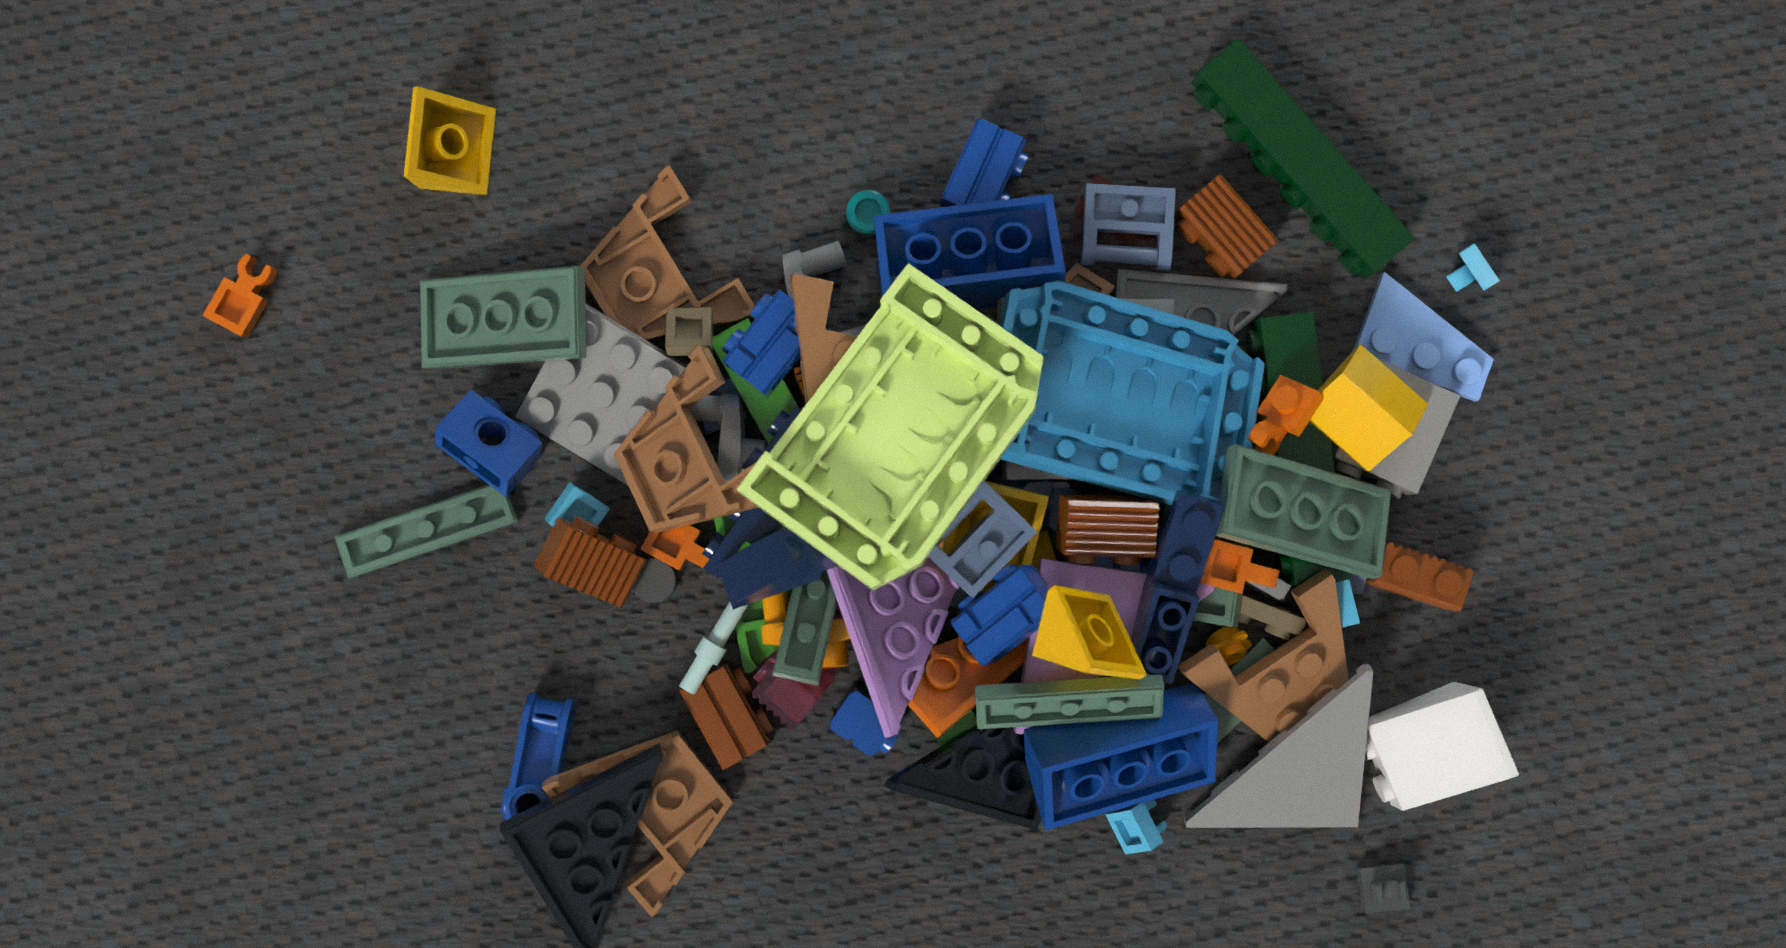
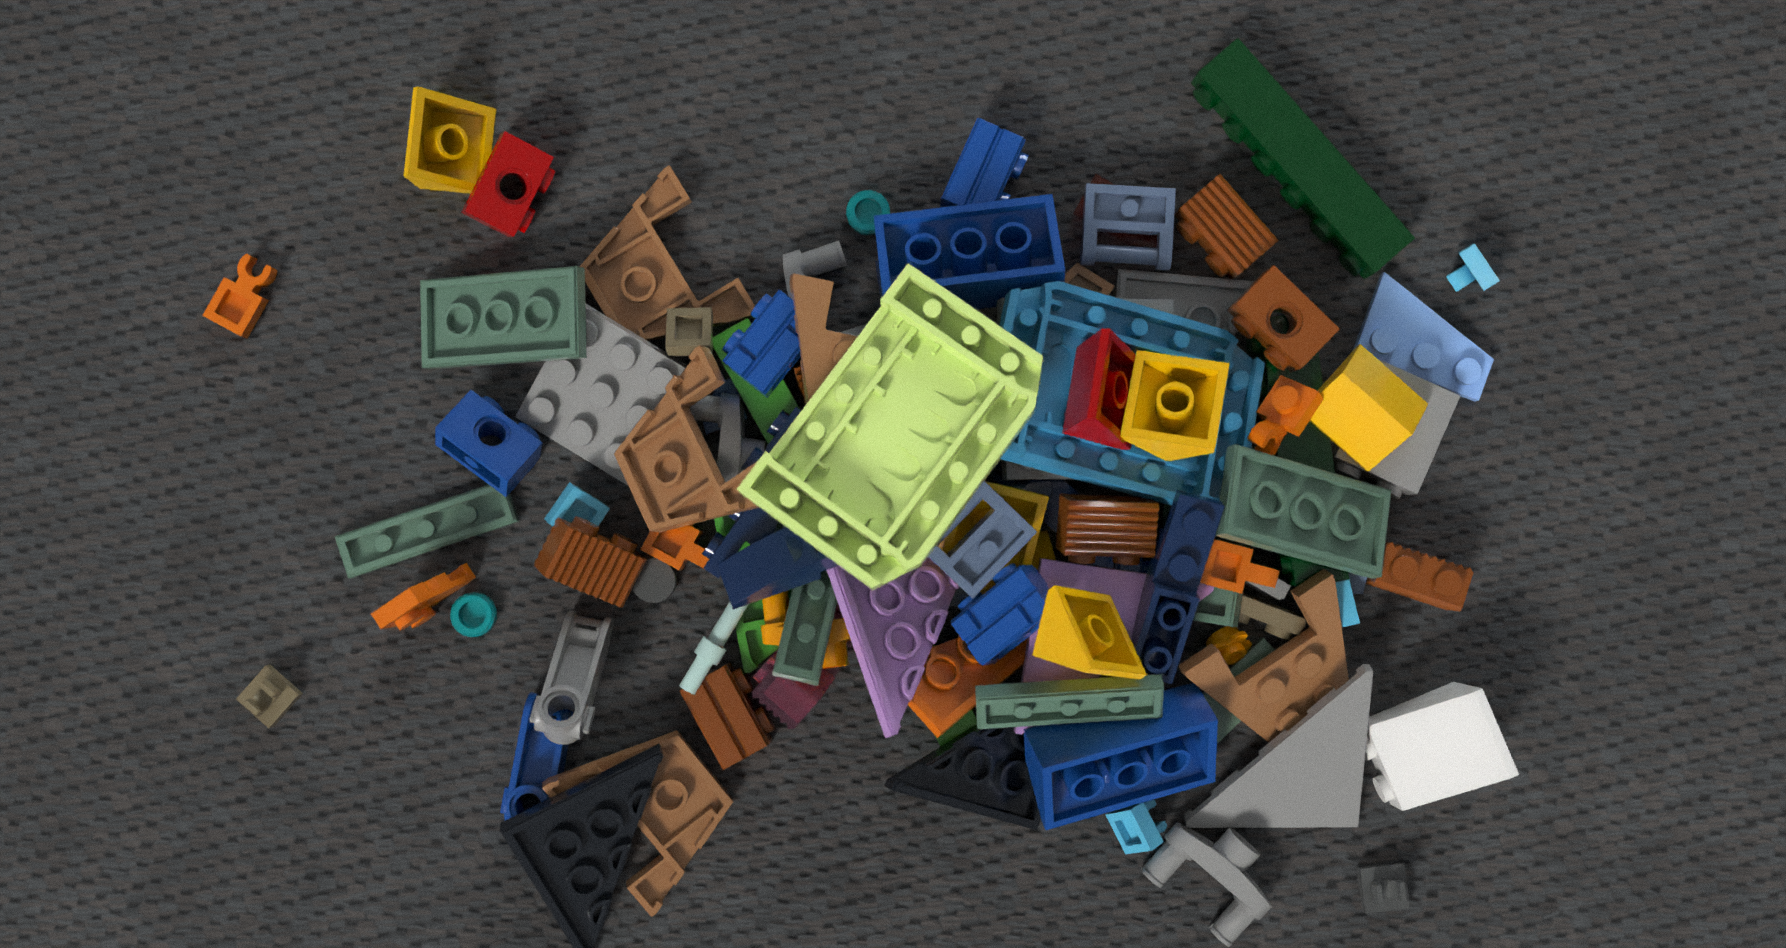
blue brick [830,684,902,757] -> none
none -> dark tan tile [236,665,303,728]
none -> orange wing [371,563,476,631]
none -> teal tile [450,592,497,637]
none -> red brick [461,131,555,237]
none -> light grey piece [530,609,614,745]
none -> red slope [1062,328,1136,450]
none -> yellow slope [1120,350,1230,461]
none -> light grey connector [1141,822,1272,947]
none -> dark orange brick [1227,265,1340,373]

